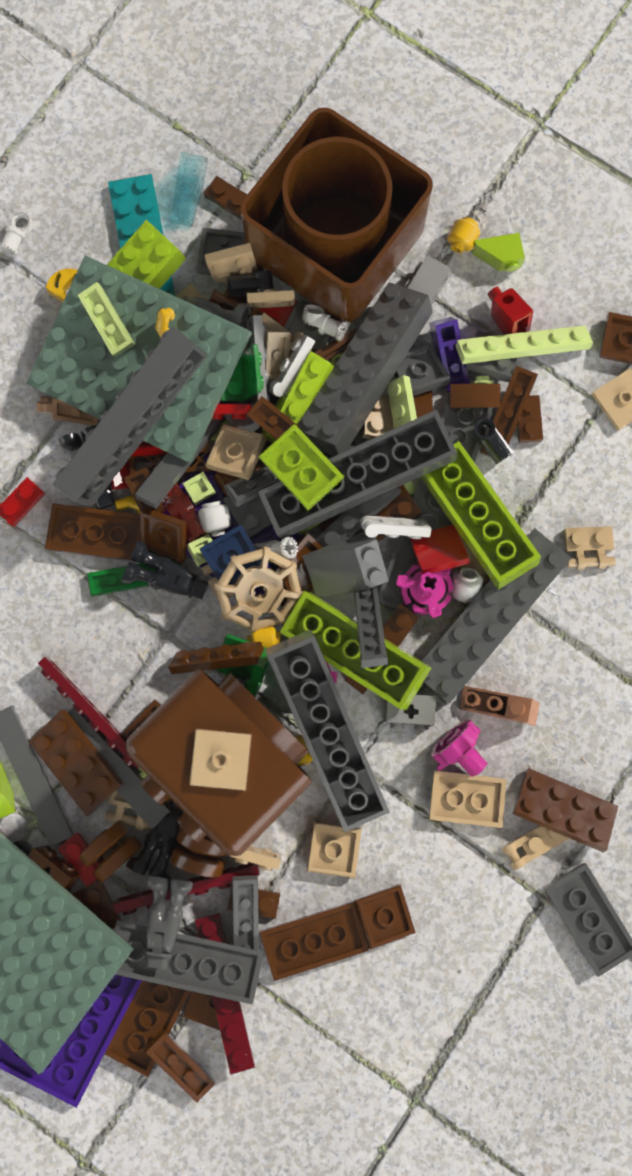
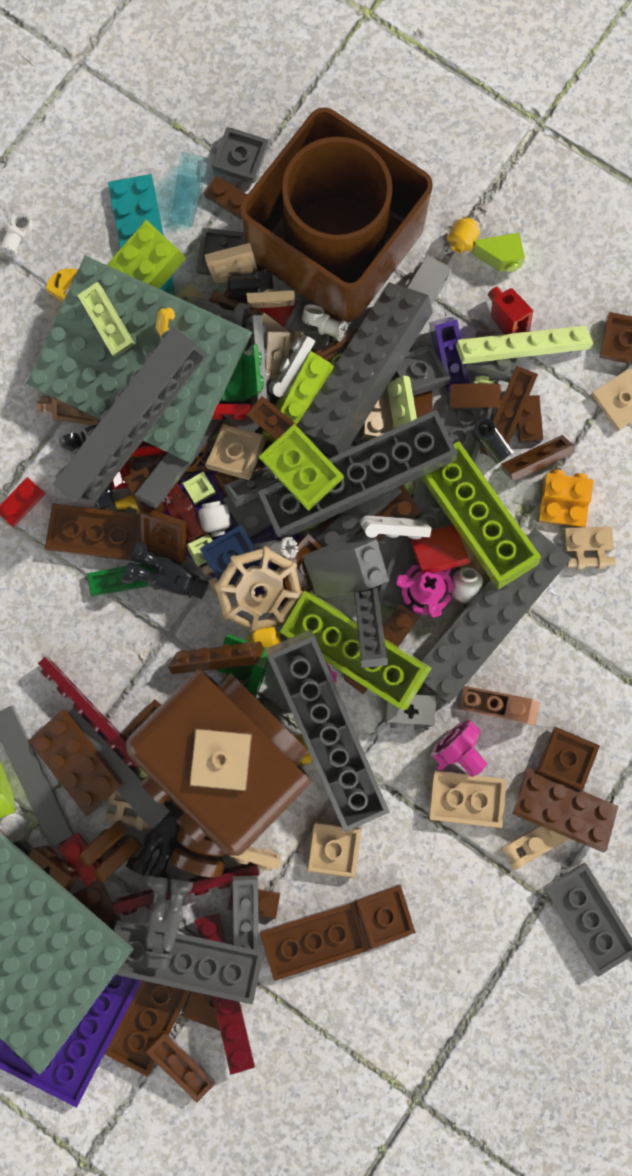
none -> dark grey plate [212,127,269,184]
none -> reddish brown plate [501,435,575,481]
none -> reddish brown plate [536,727,600,791]
none -> light orange plate [538,470,594,528]

